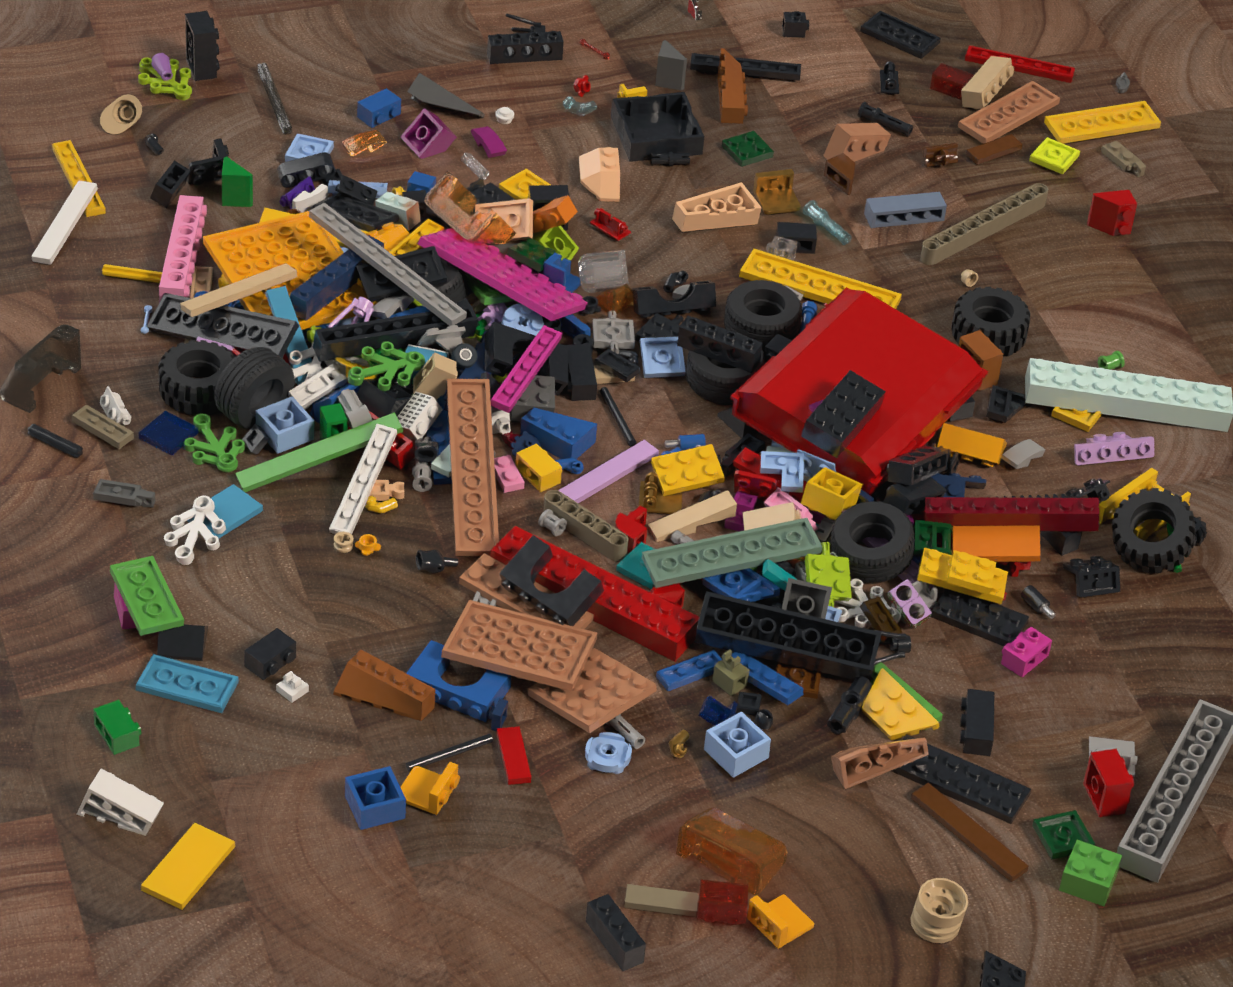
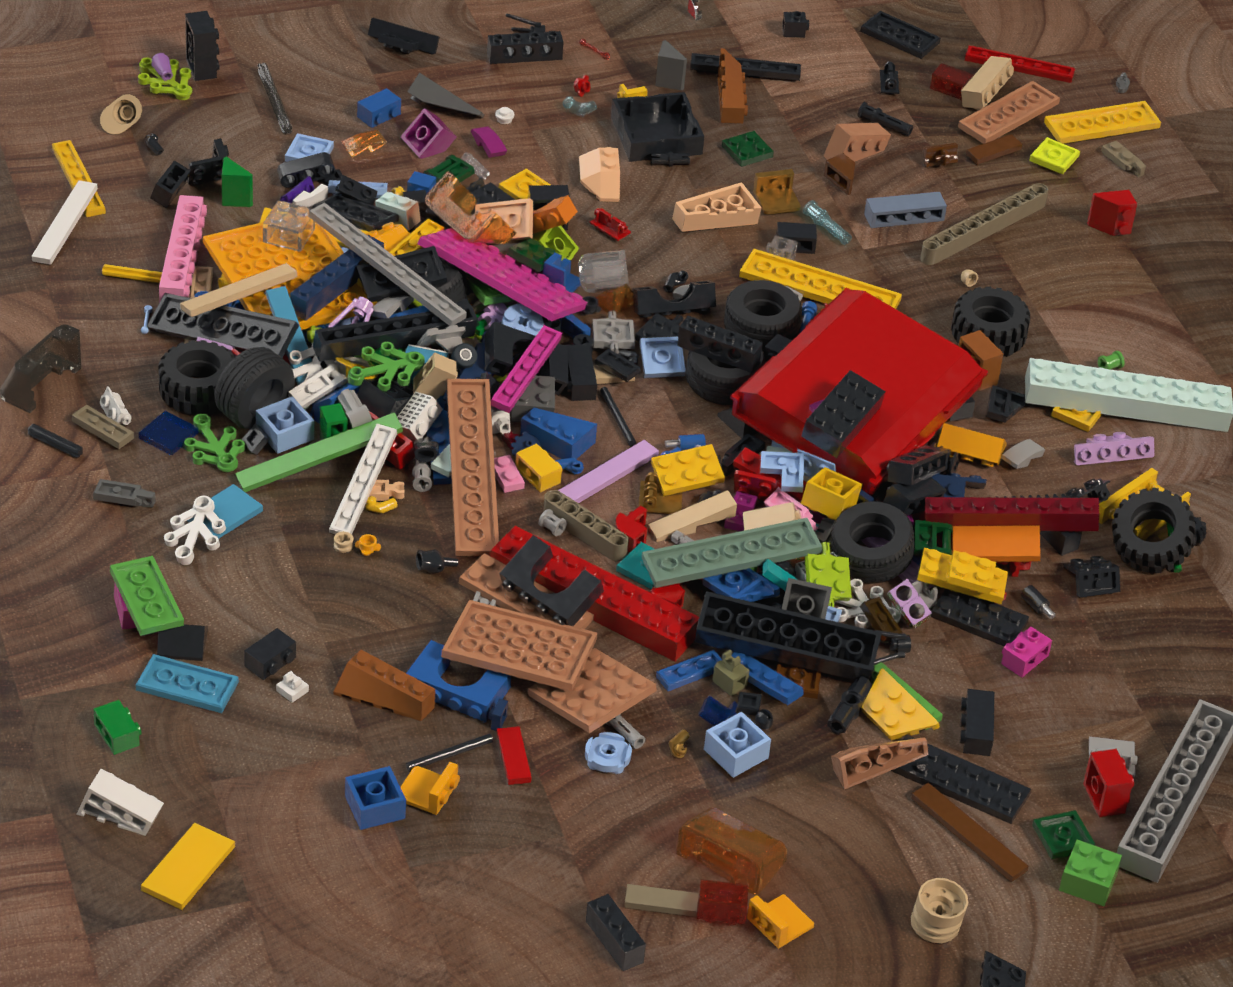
none -> clear brick [263,200,315,252]
none -> black bracket [368,17,440,54]
none -> dark green plate [423,154,475,190]

